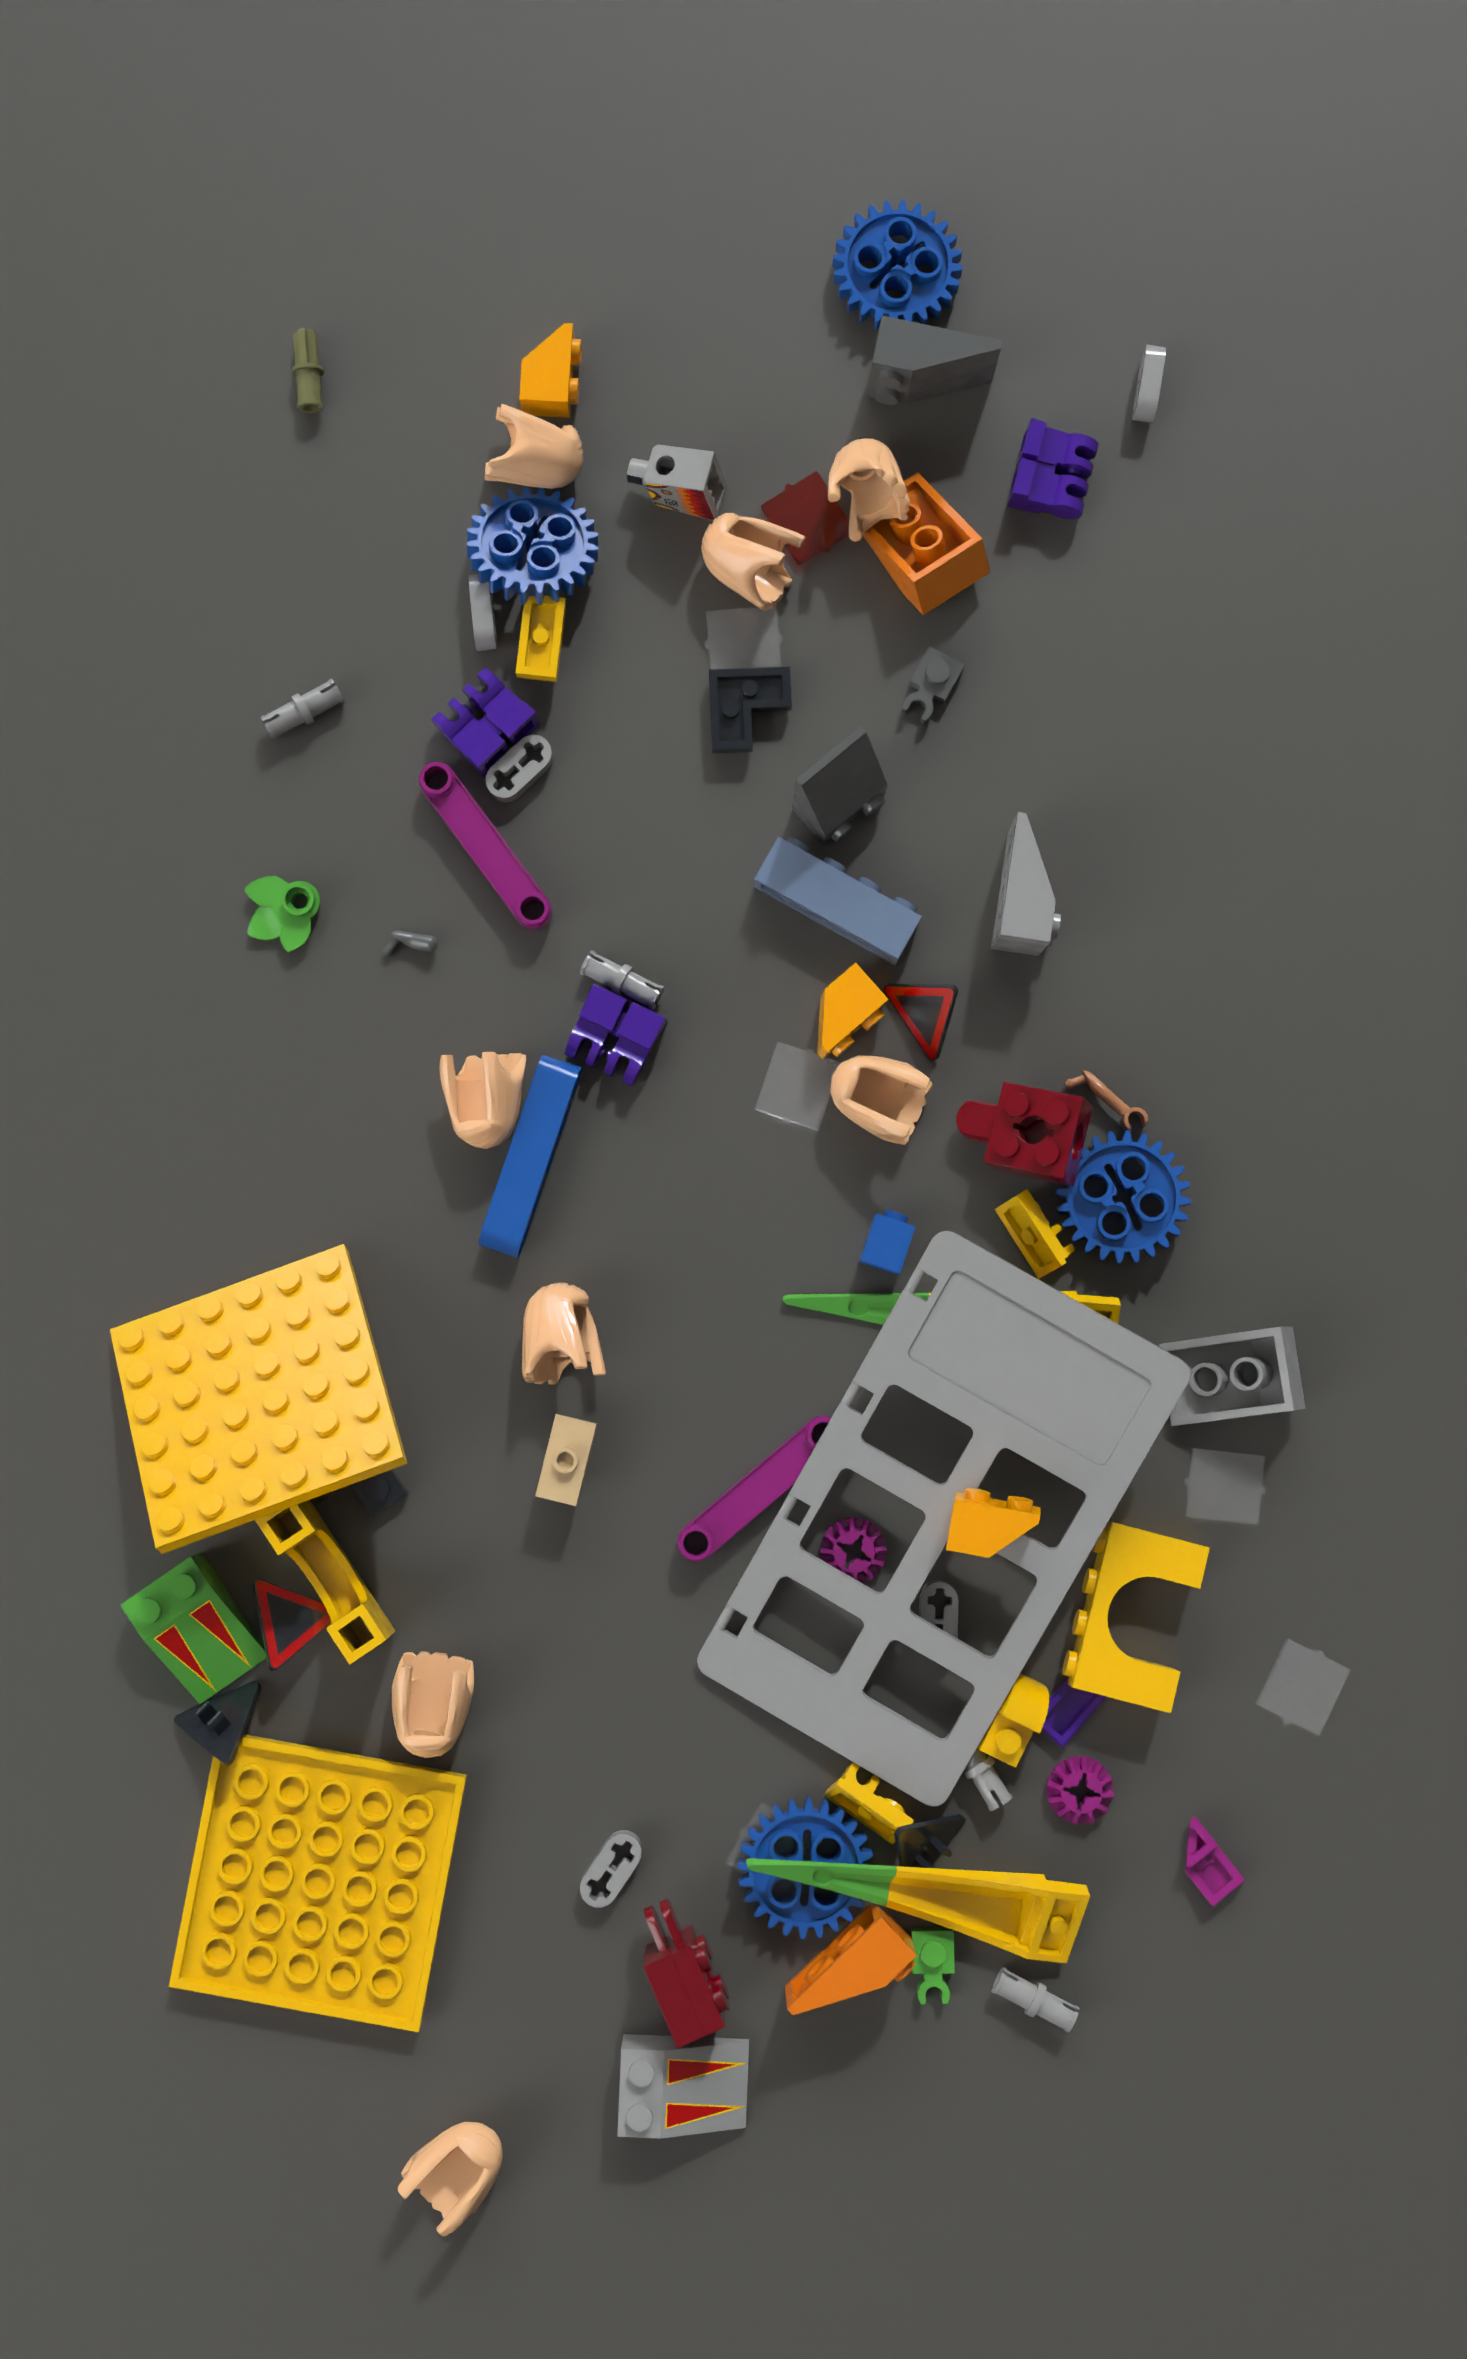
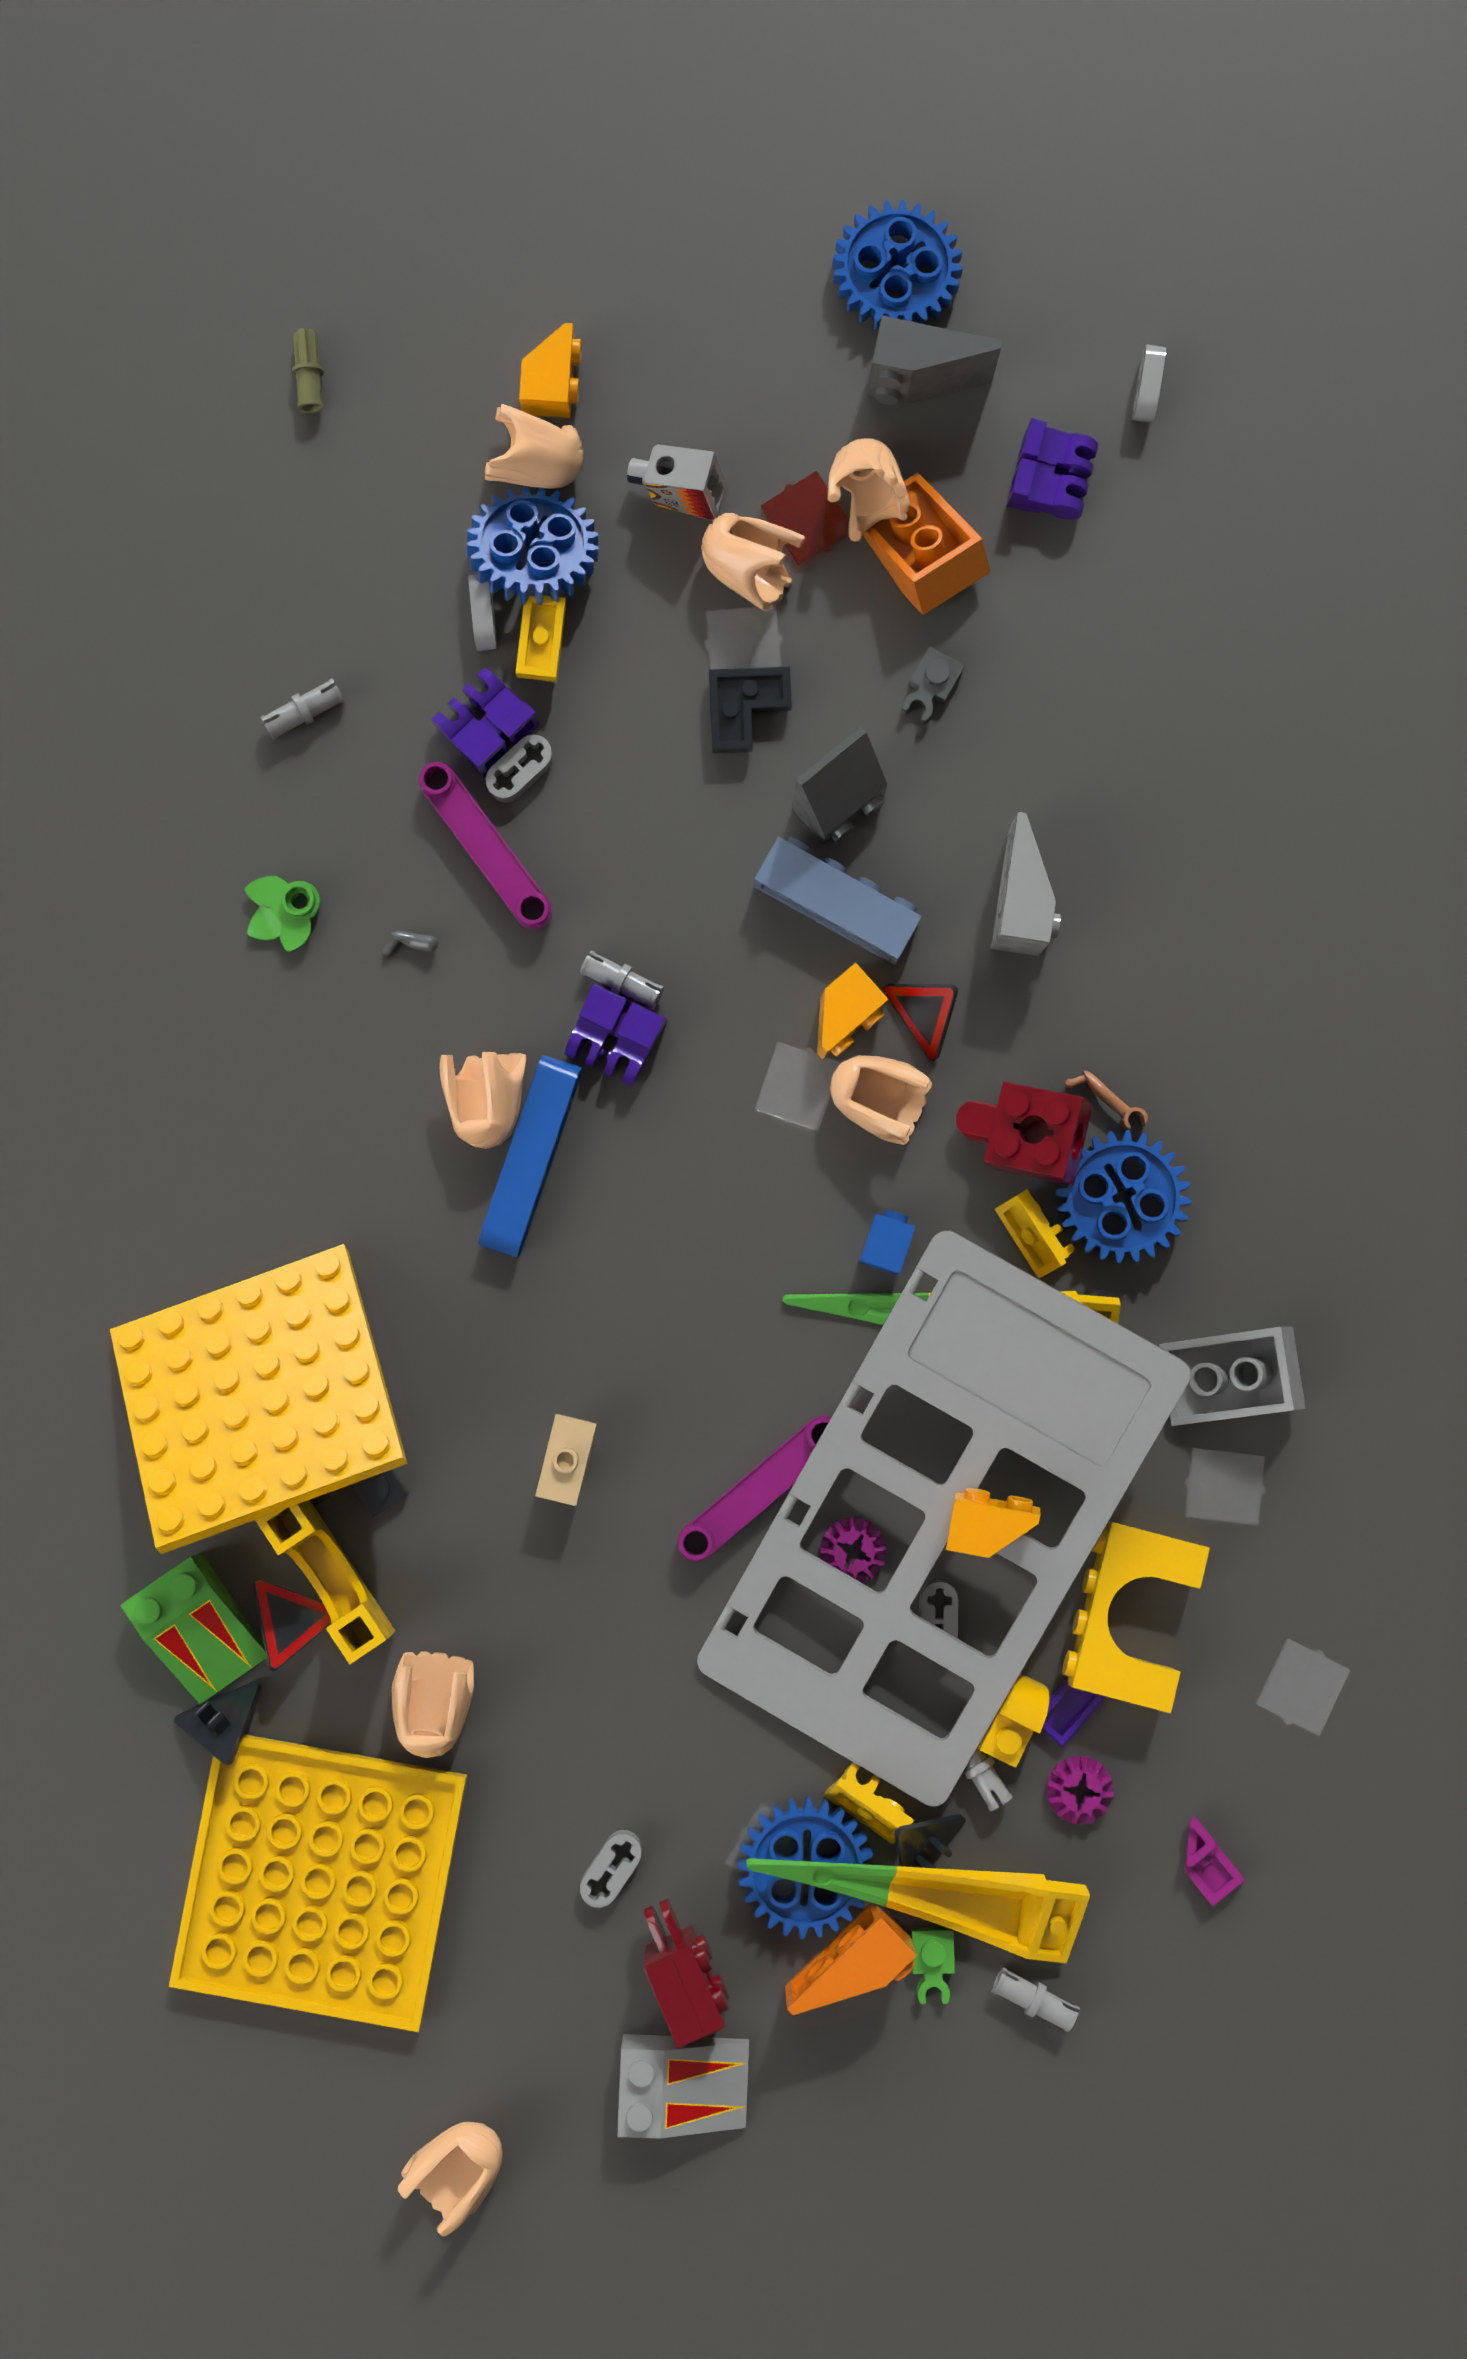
light nougat hair [522,1282,606,1385] -> none

